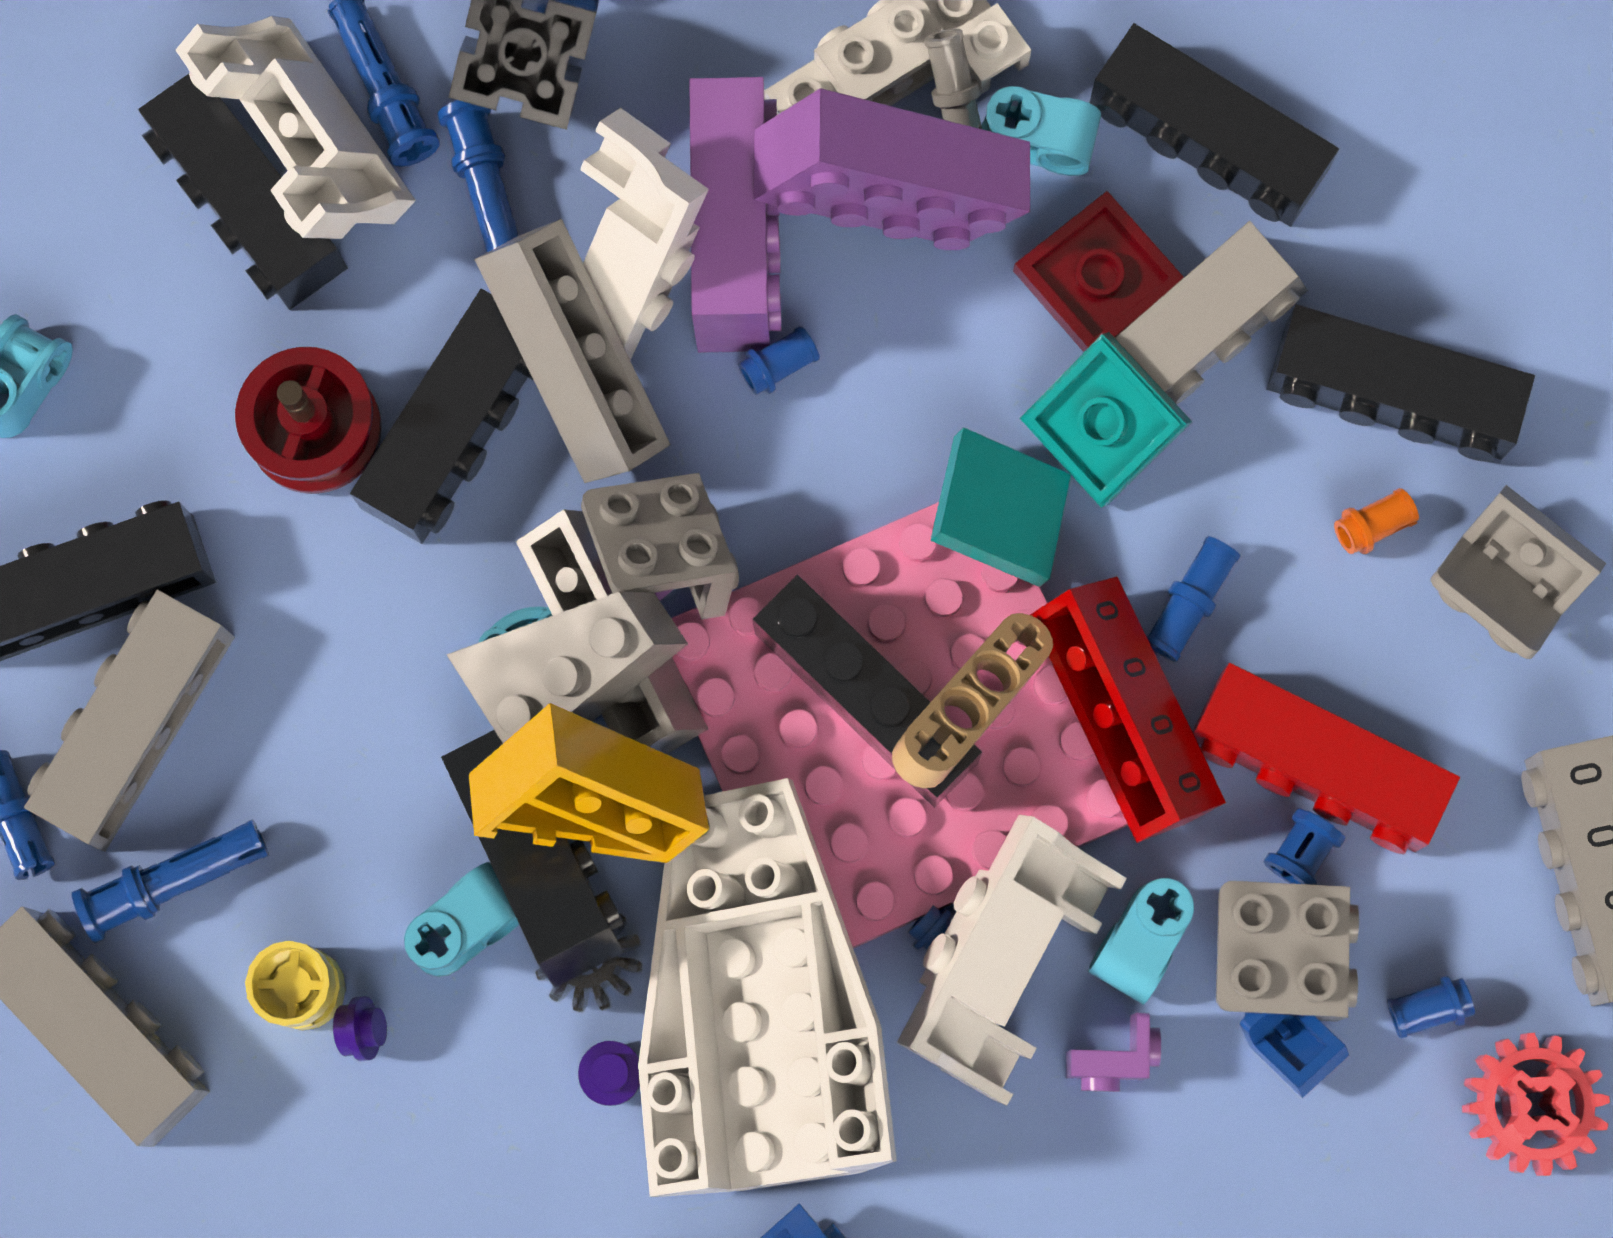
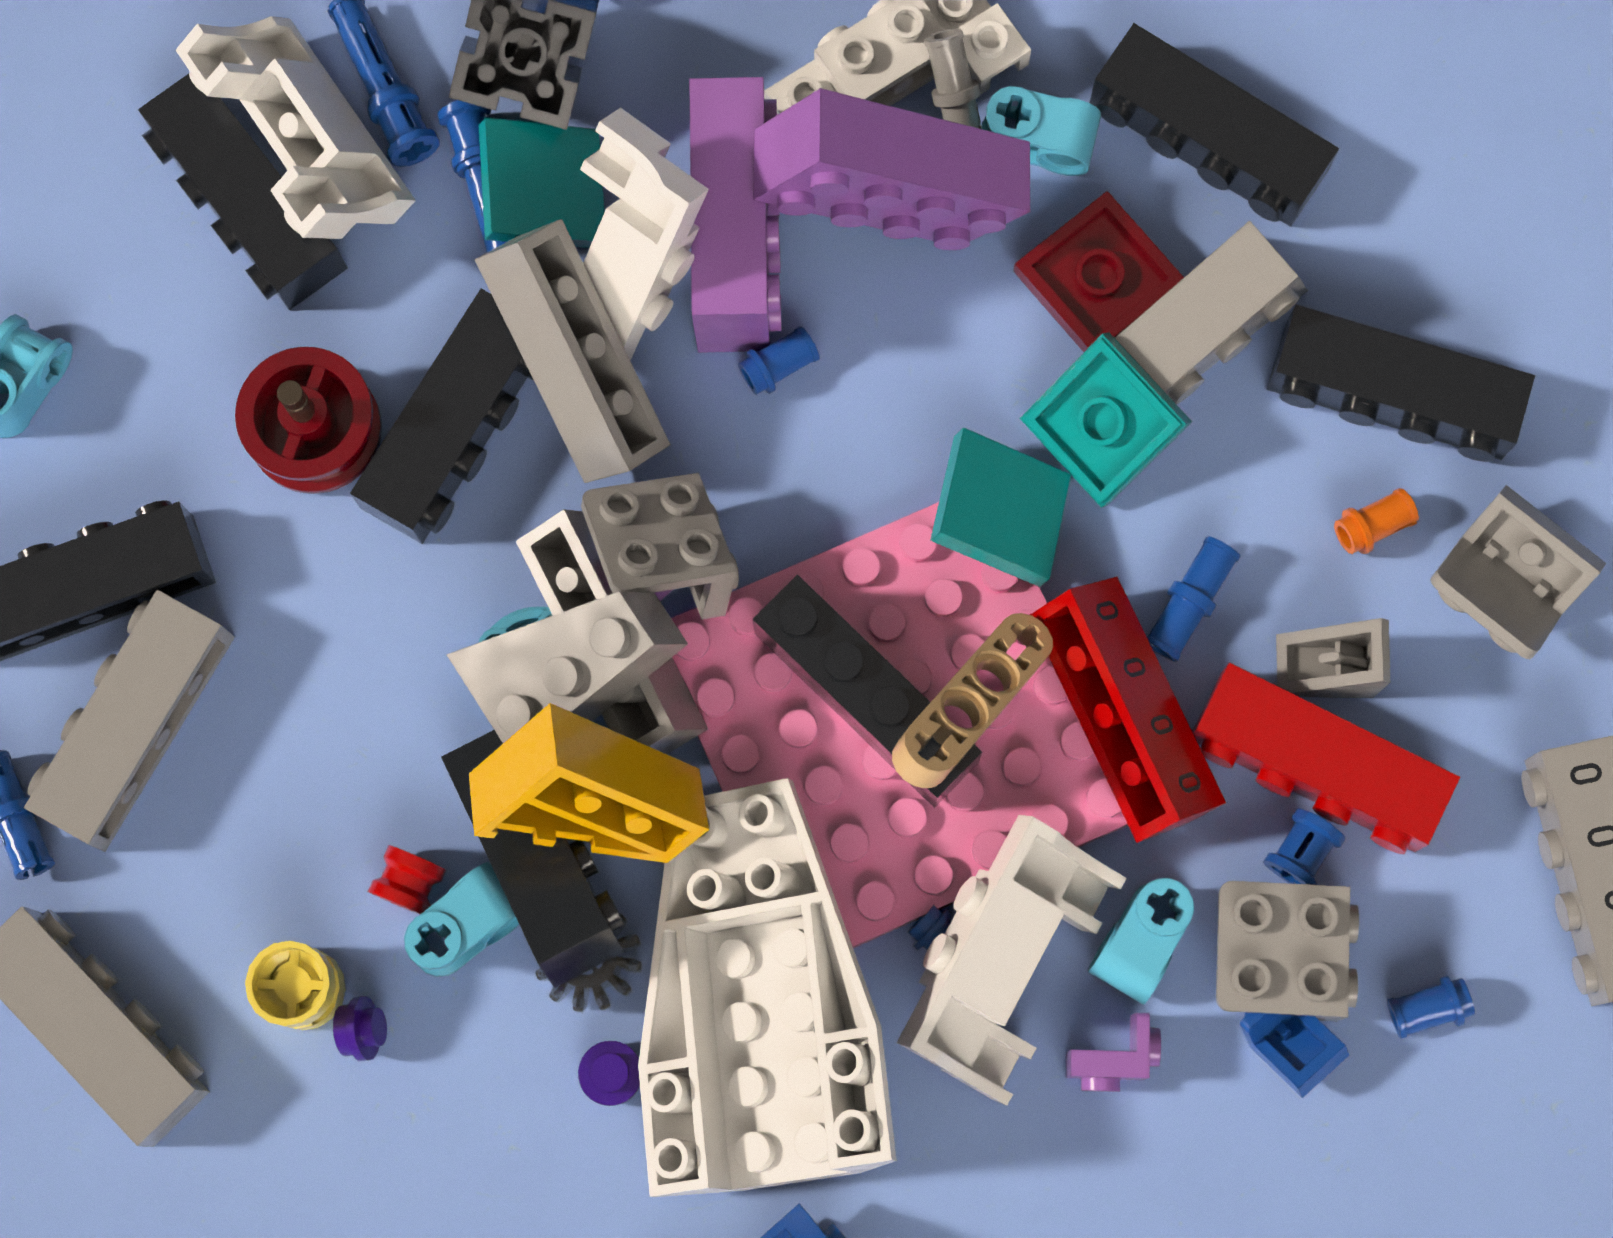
blue pin [71,819,269,943] -> none
coral gear [1462,1033,1610,1176] -> none
none -> red wheel [367,845,447,915]
none -> teal tile [479,118,605,248]
none -> light grey slope [1276,618,1390,698]

